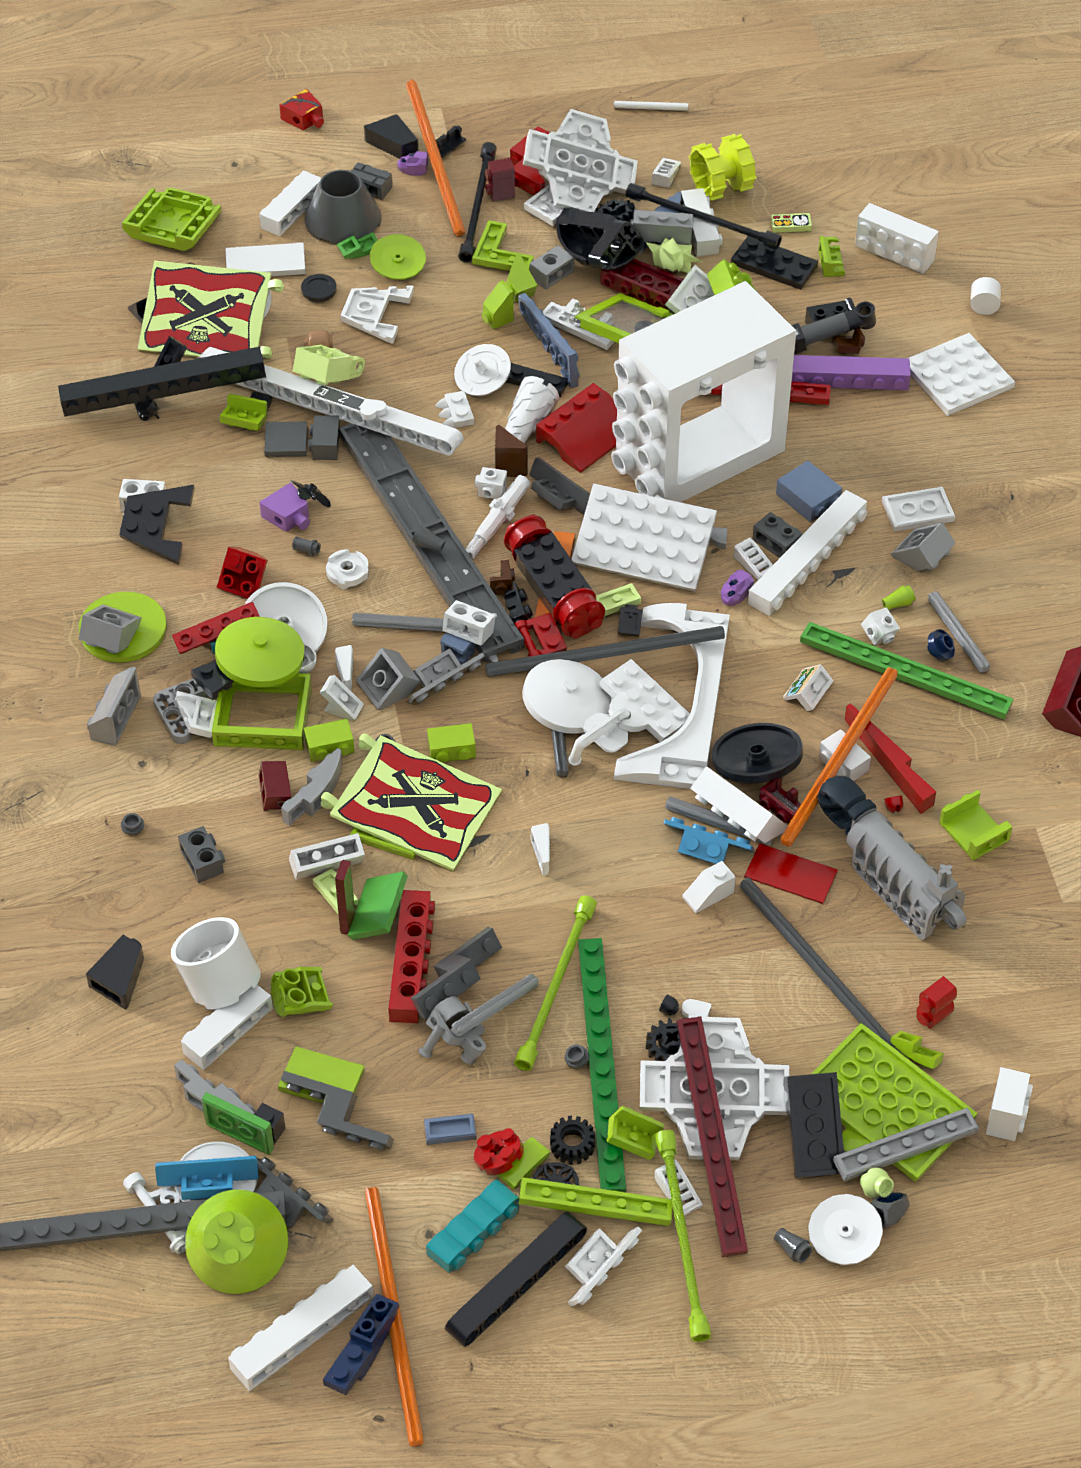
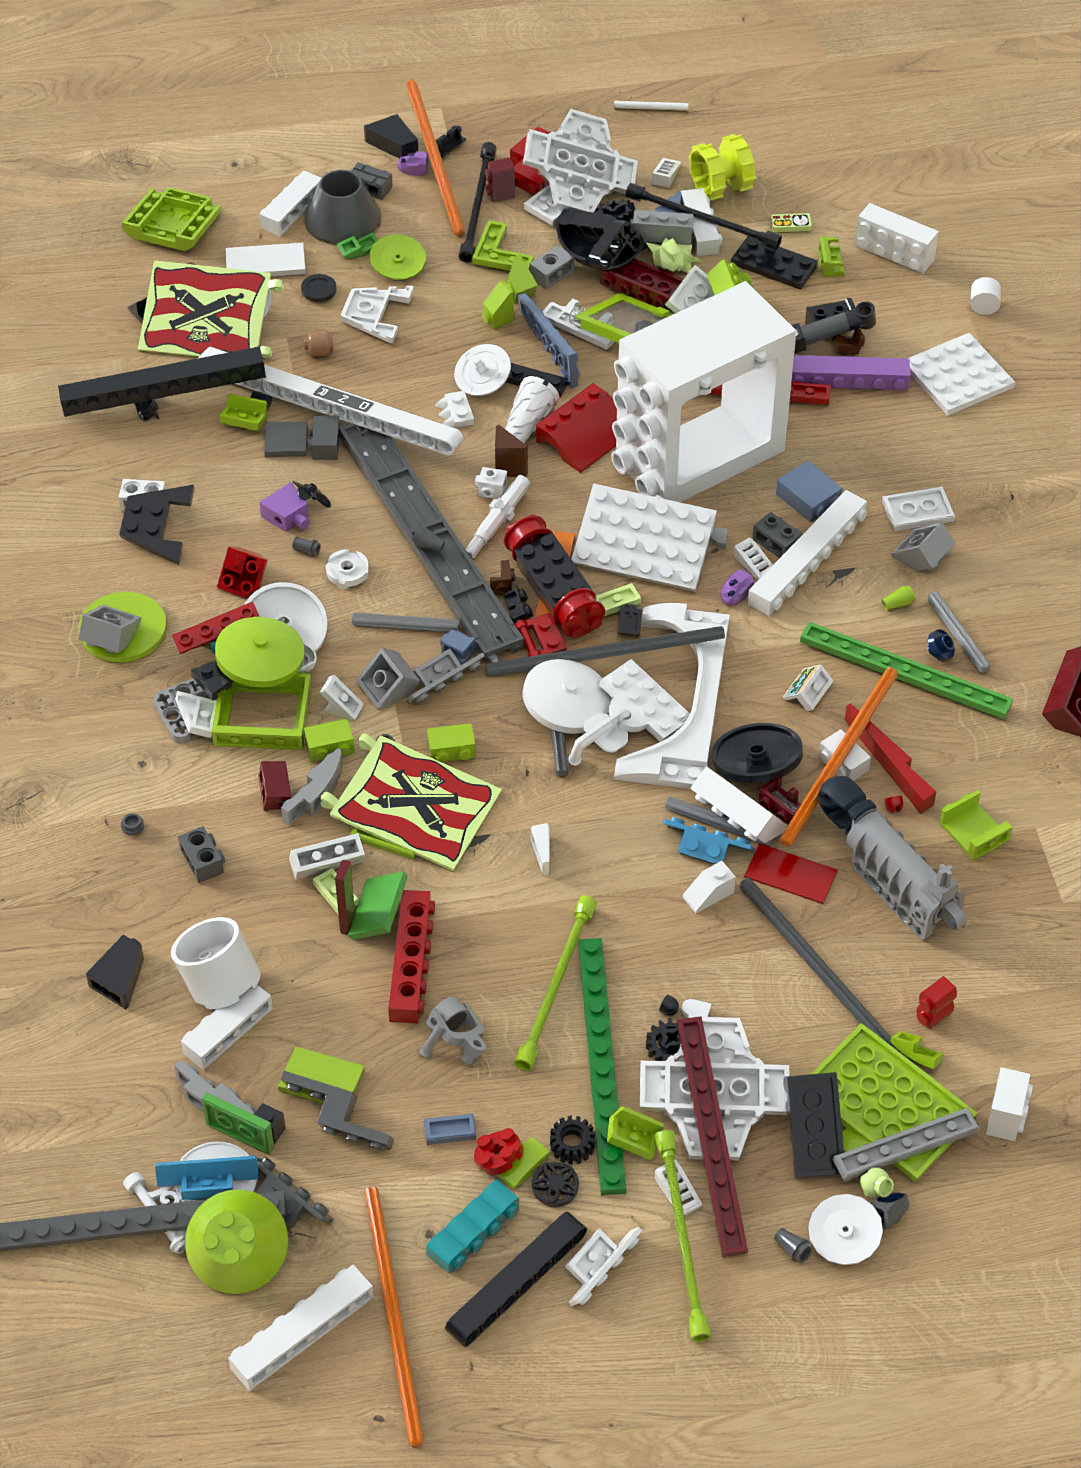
light grey slope [87,667,141,746] -> none
black slope [154,336,187,367] -> none
lime slope [271,967,333,1017] -> none
red torso [279,89,324,130] -> none
yellowish green brick [293,345,365,385] -> none
dark blue slope [323,1294,399,1395] -> none
white slope [335,645,353,691] -> none
white tile [360,399,387,421] -> none
dark grey bracket [411,927,502,1020] -> none
white brick [442,600,495,646] -> none
light grey axle [451,974,539,1037] -> none
lime plate [519,1177,672,1226] -> none
dark grey bracket [529,457,590,514] -> none
dark grey plate [565,1045,589,1069] -> none
white brick [861,607,900,646] -> none

